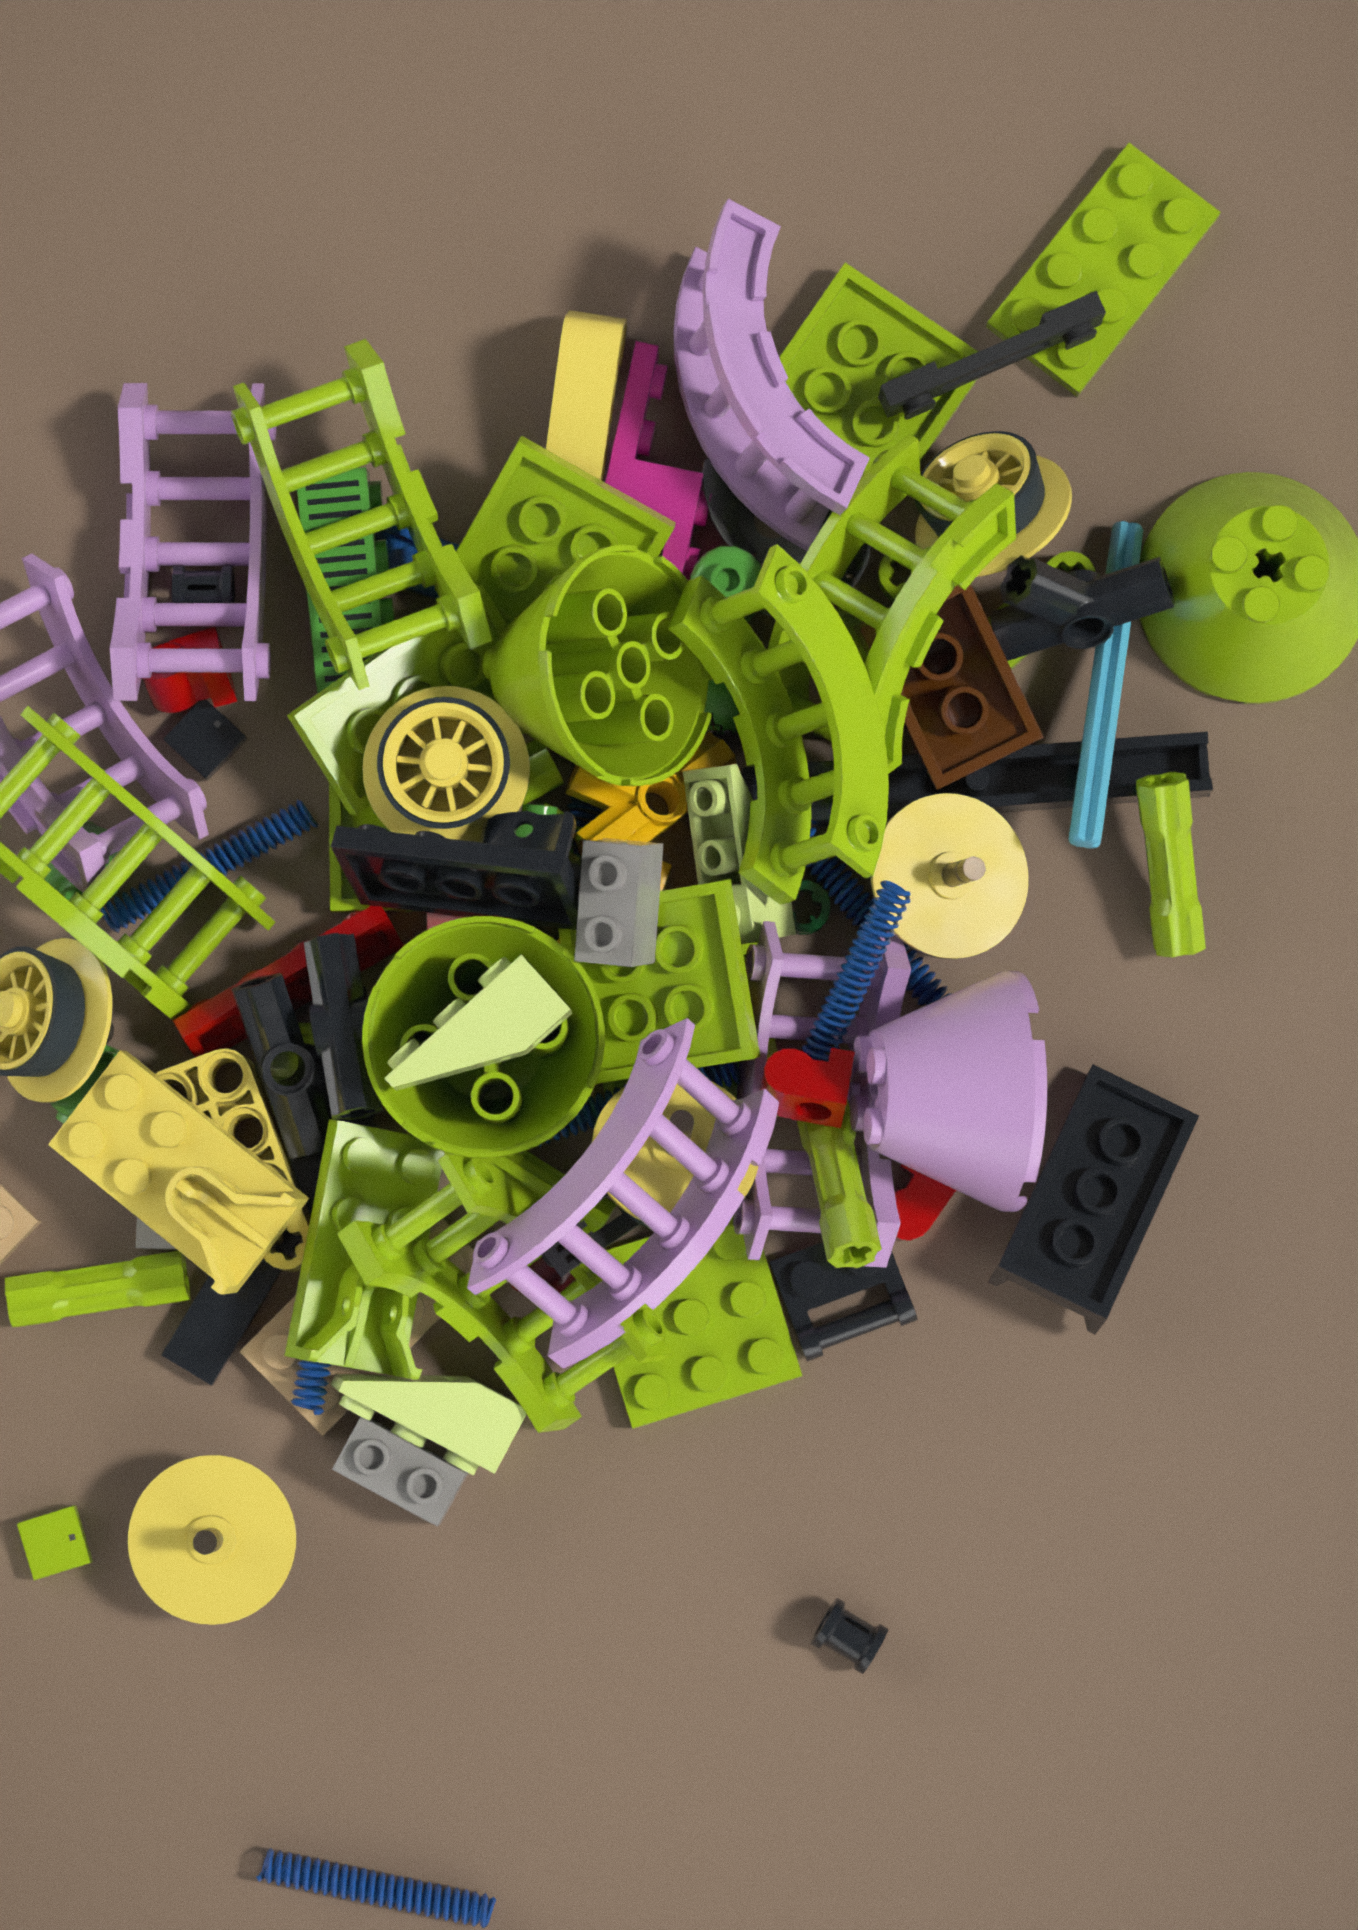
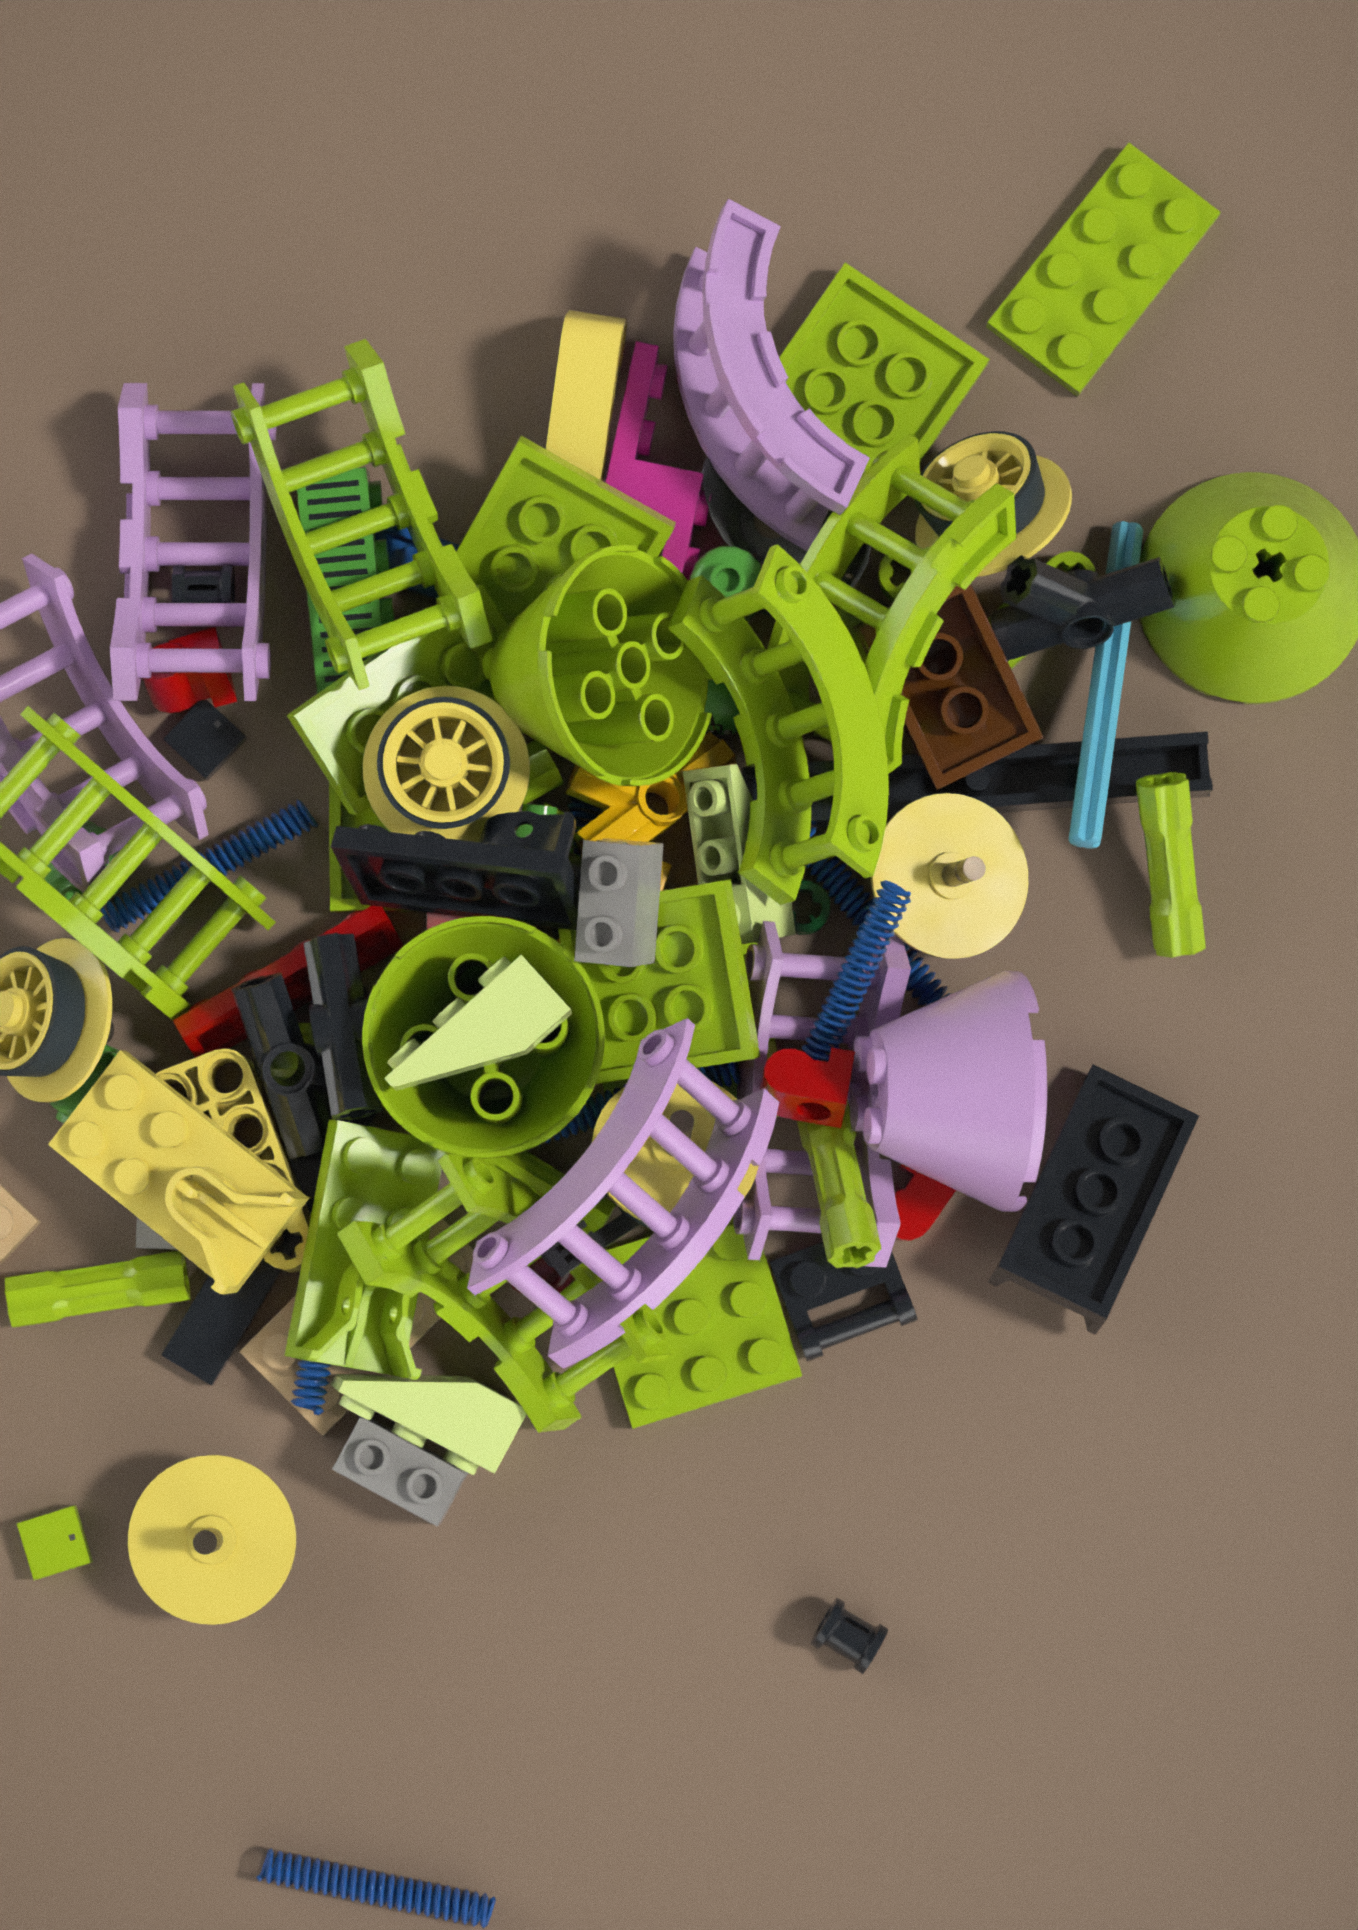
black container [878,291,1106,420] -> none

